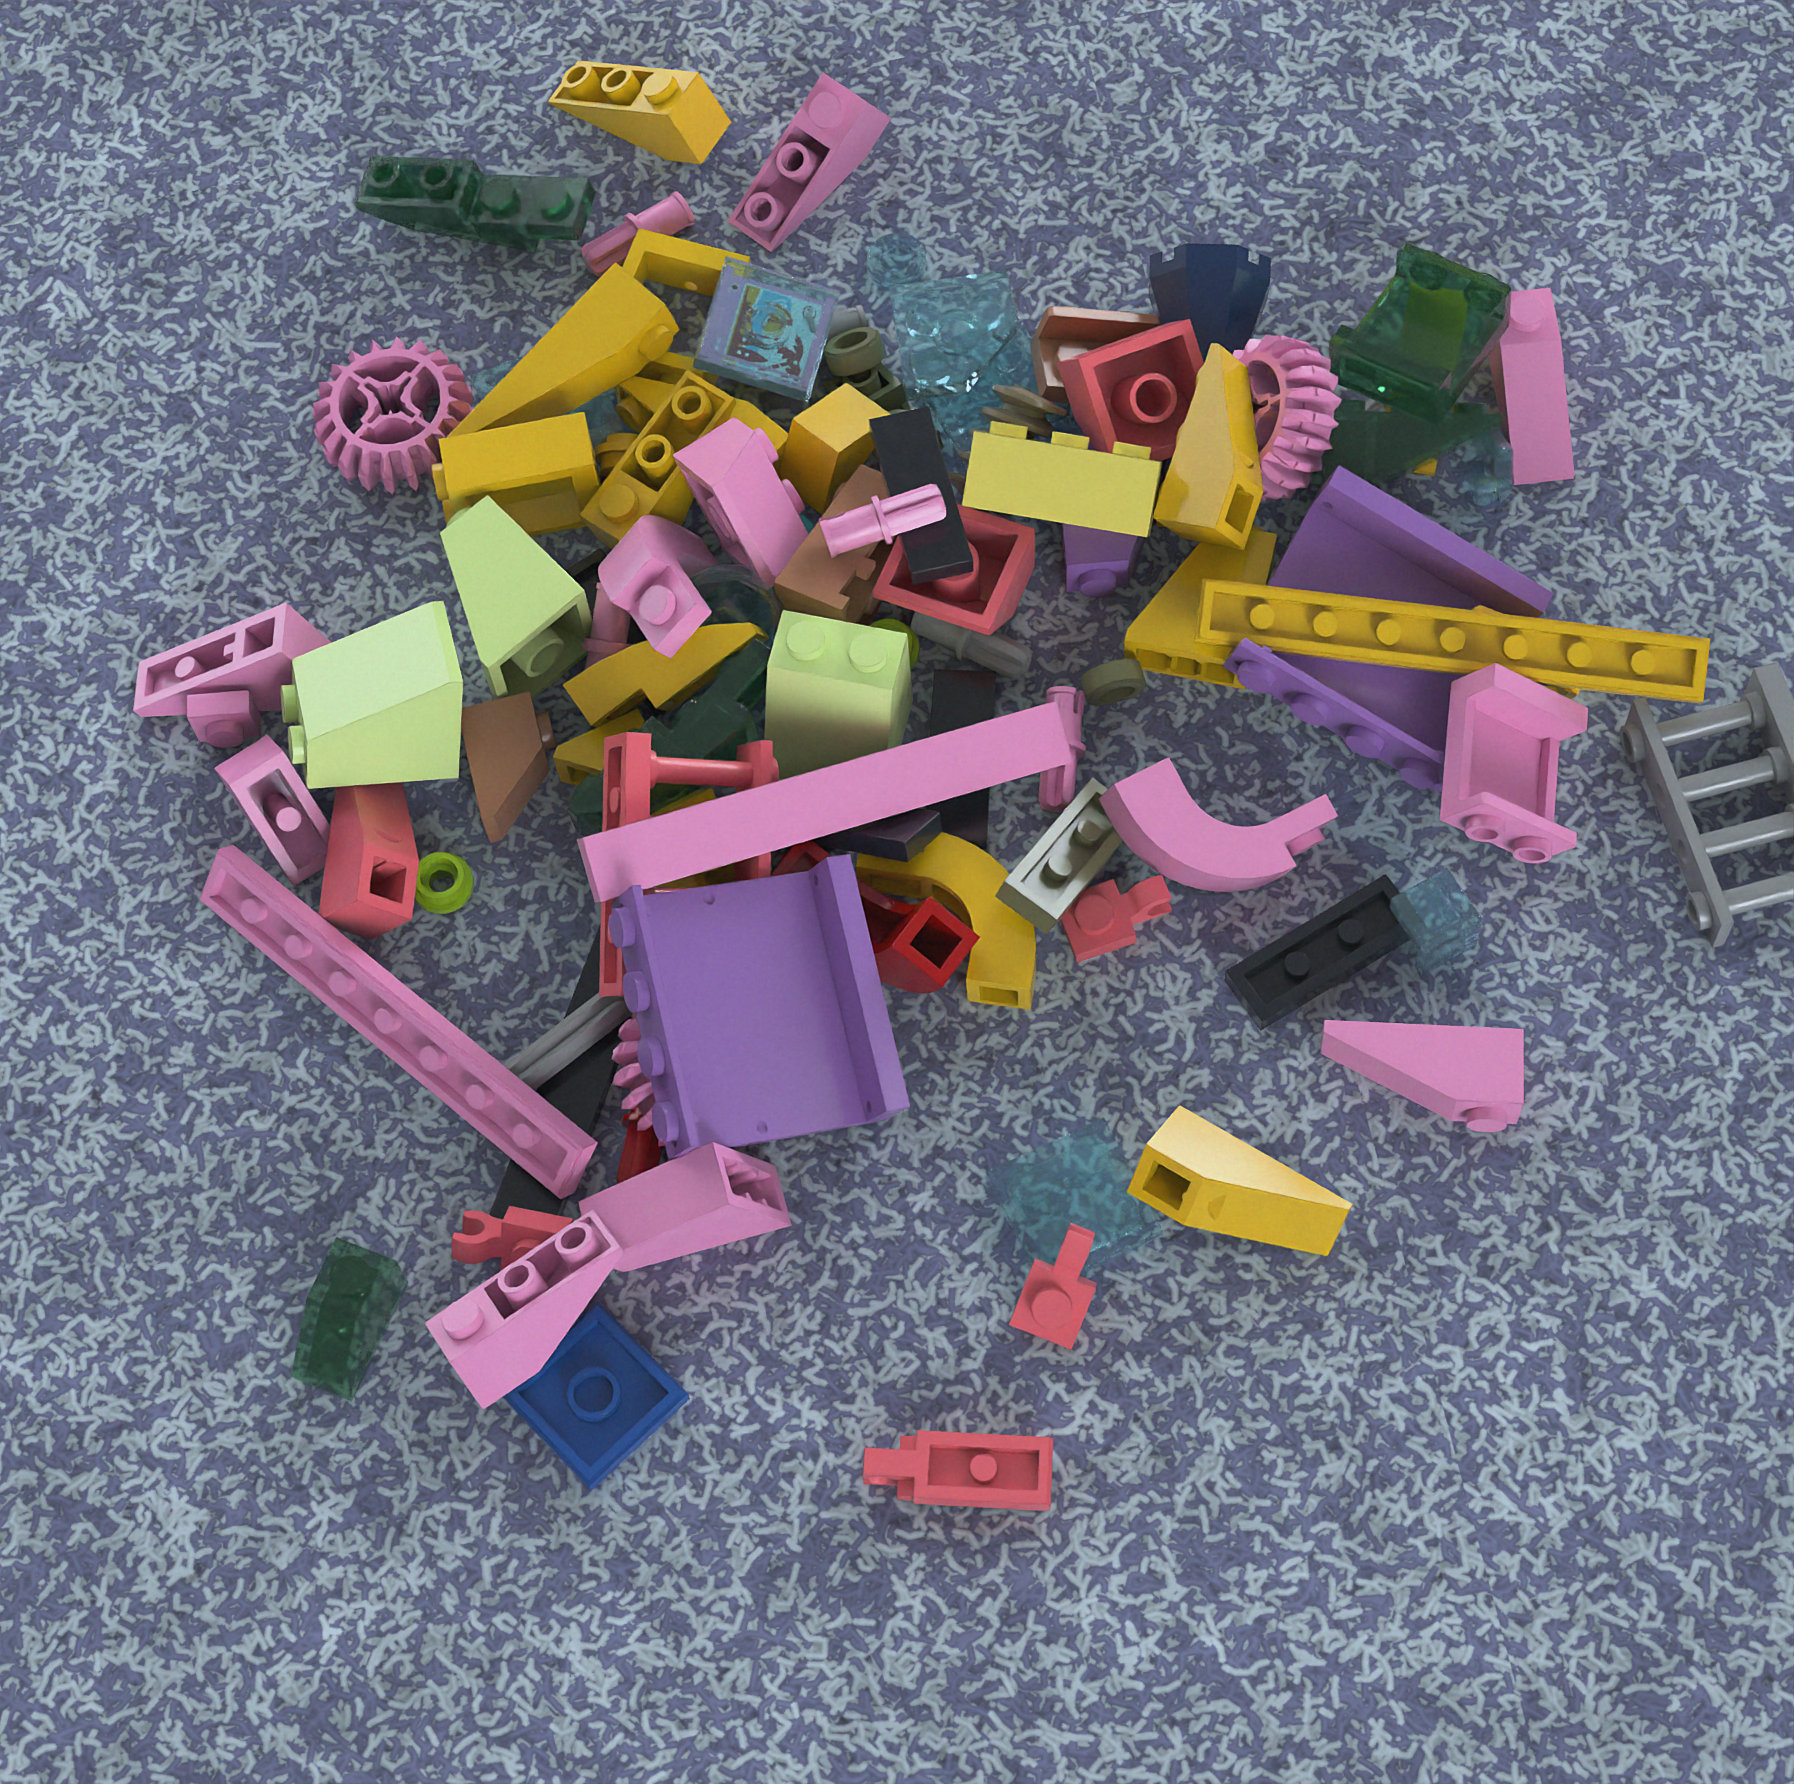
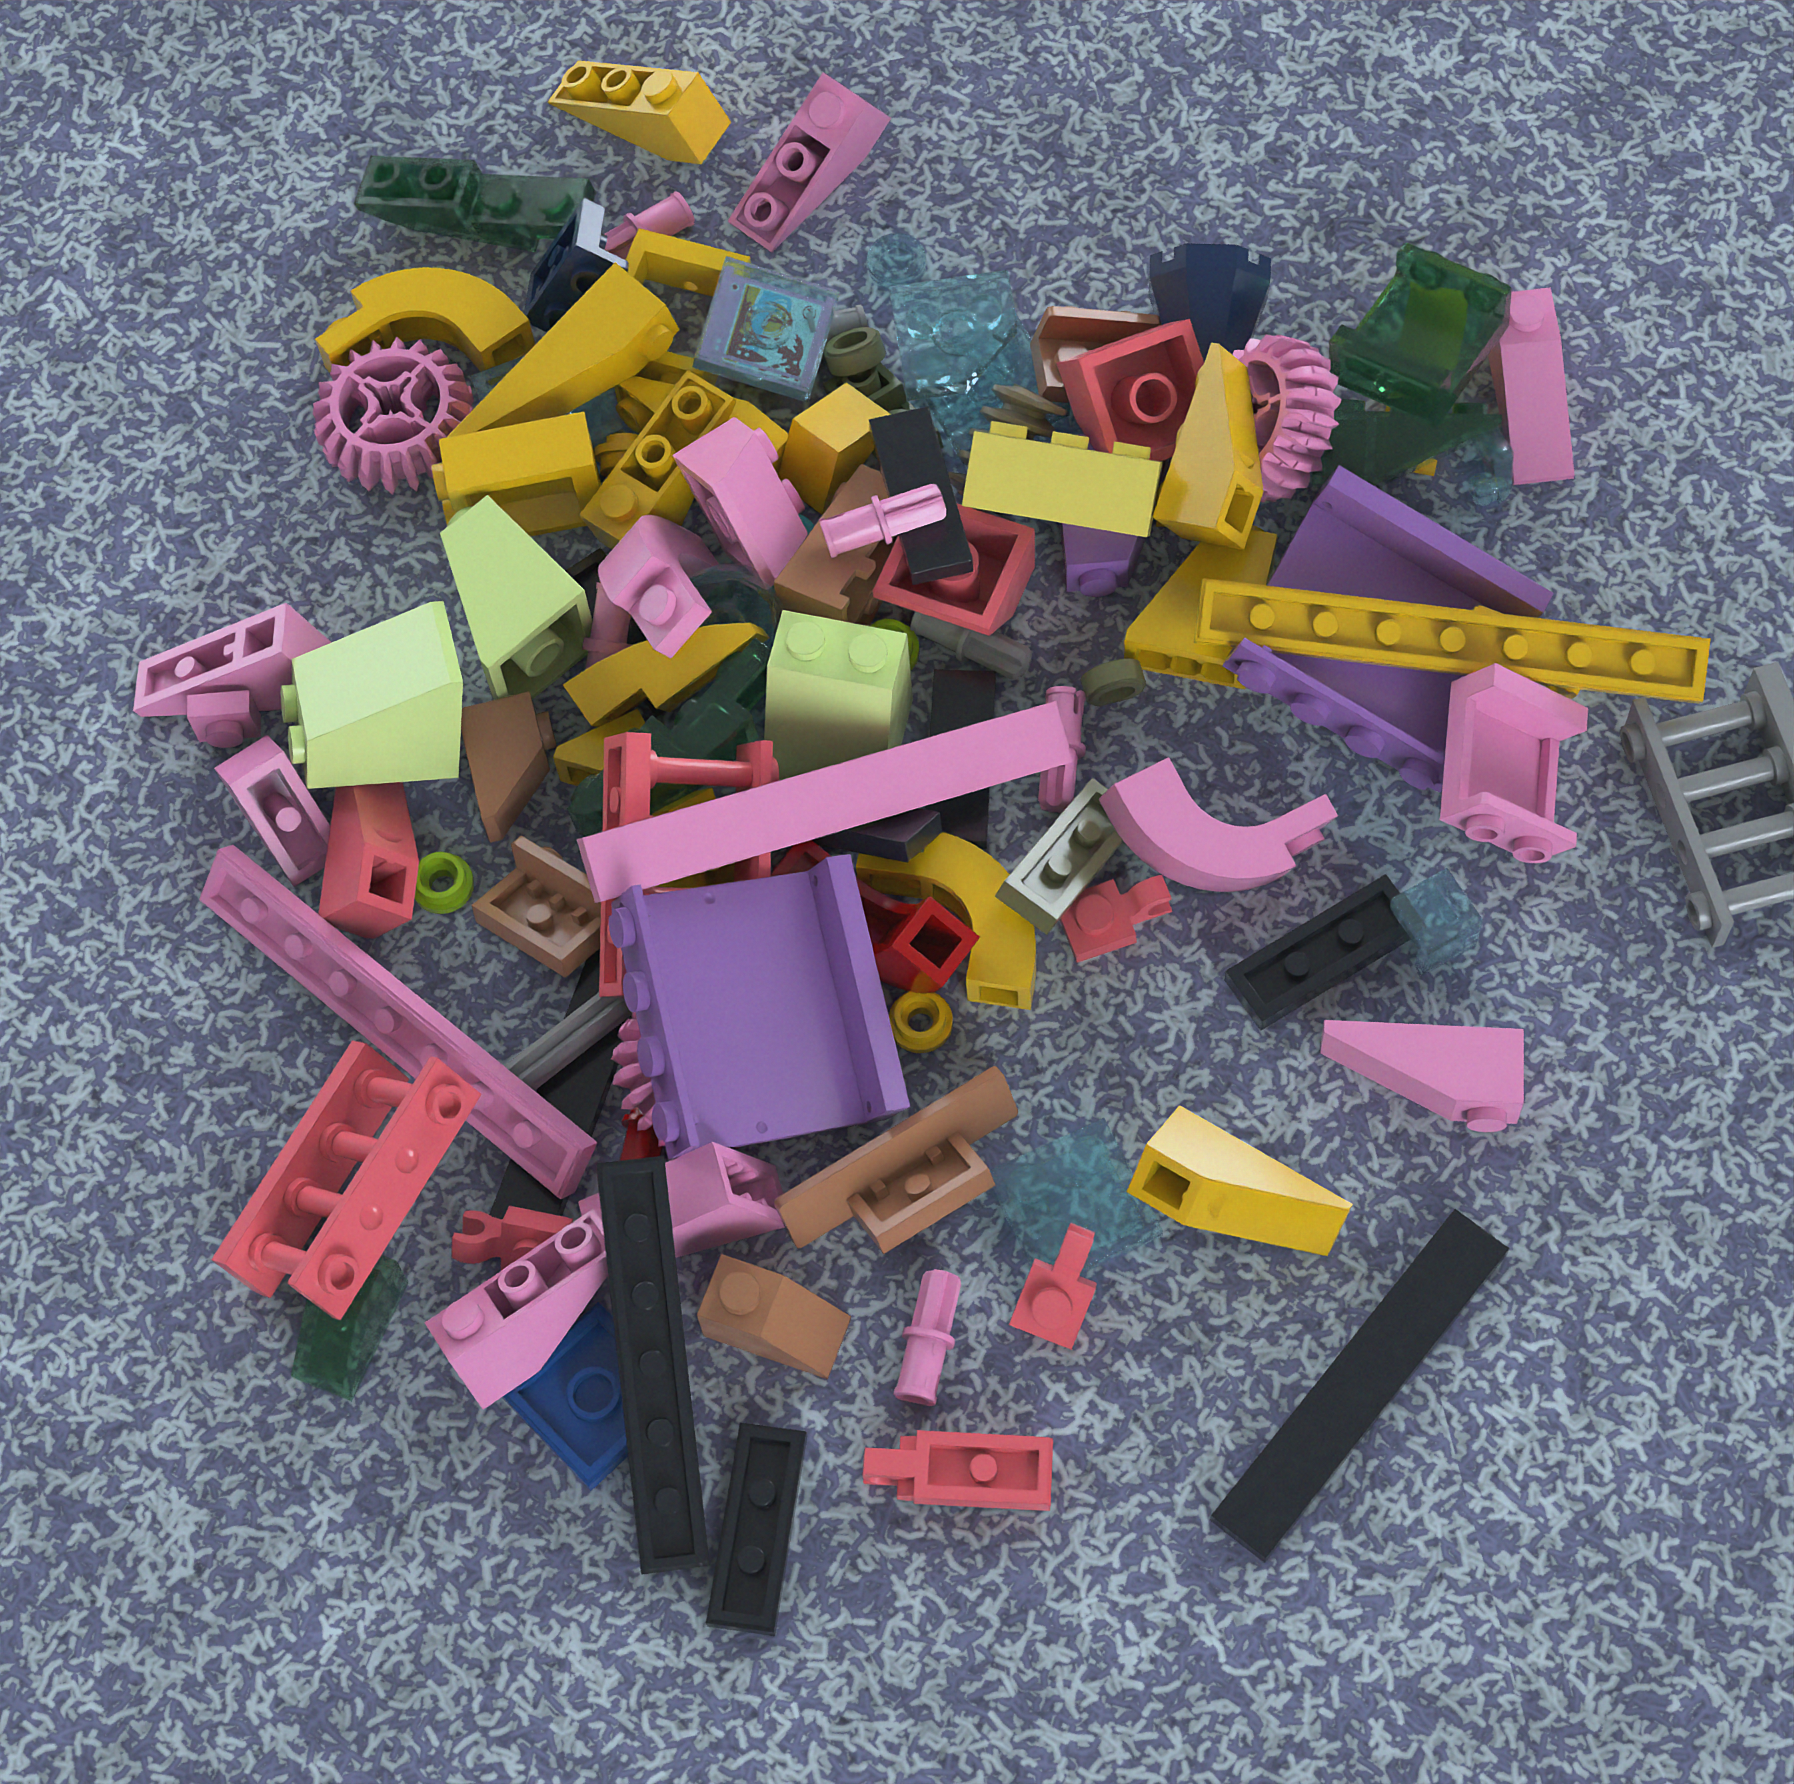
none -> coral fence [211,1040,482,1320]
none -> yellow arch [315,267,535,381]
none -> nougat bracket [472,836,601,978]
none -> dark blue bracket [524,198,629,332]
none -> black tile [596,1156,710,1575]
none -> nougat slope [697,1254,851,1379]
none -> black tile [706,1422,808,1636]
none -> nougat bracket [774,1066,1018,1254]
none -> yellow plate [889,991,953,1053]
none -> bright pink axle [894,1269,961,1406]
none -> black tile [1210,1209,1510,1563]

